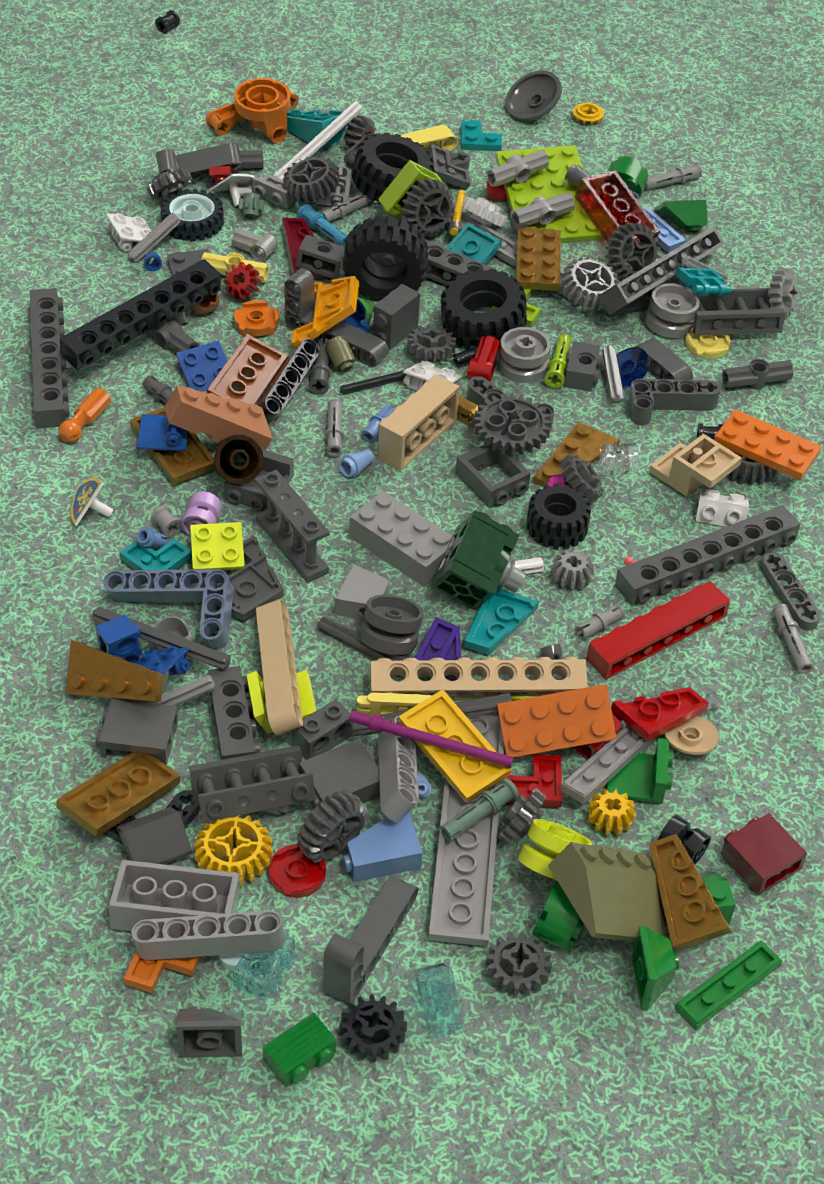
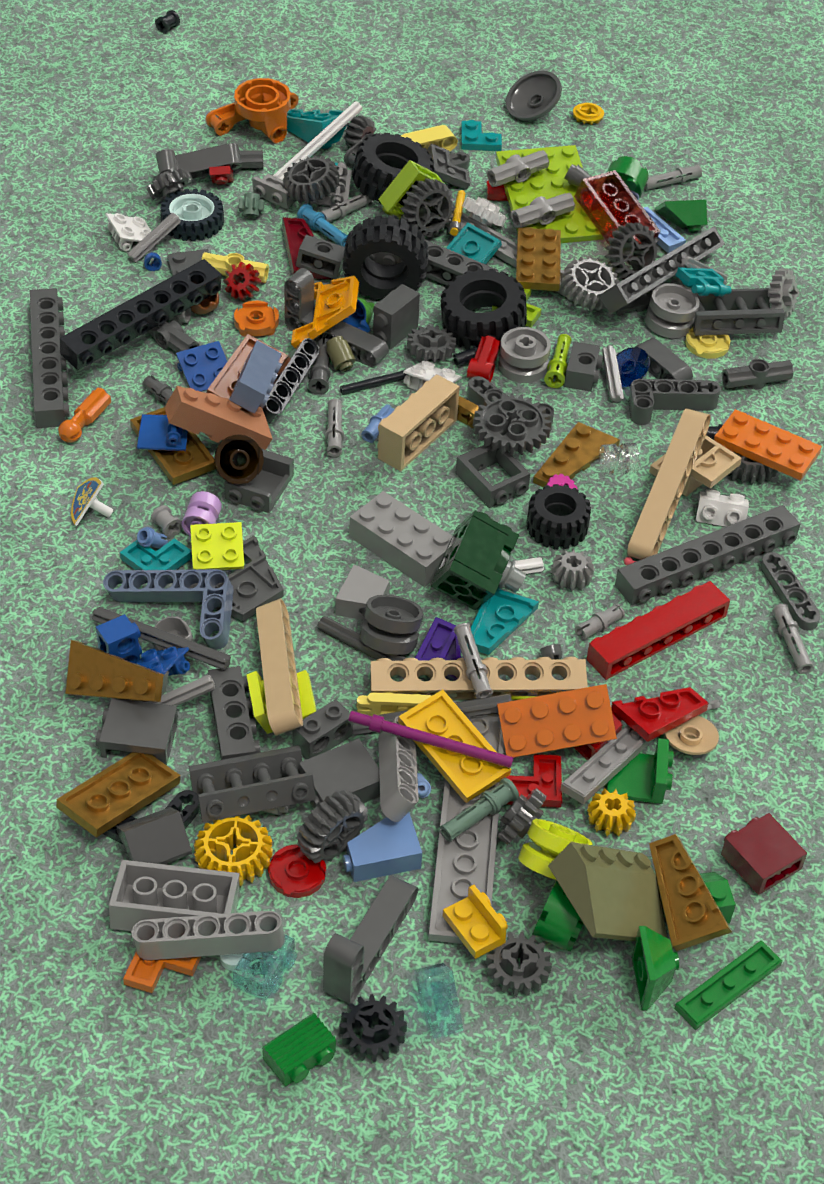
dark grey slope [176,1006,242,1058] -> none
white shield [209,174,255,207] -> none
light grey piece [231,228,278,262] -> none
dark grey fence [255,470,330,583] -> none
light blue cone [339,450,374,478] -> none
dark grey gear [560,453,604,503] -> none
black wheel [658,814,711,865] -> none
none -> sand blue brick [229,340,282,414]
none -> yellow bracket [443,885,508,959]
none -> light grey pin [454,623,493,699]
none -> tan beam [627,409,711,560]

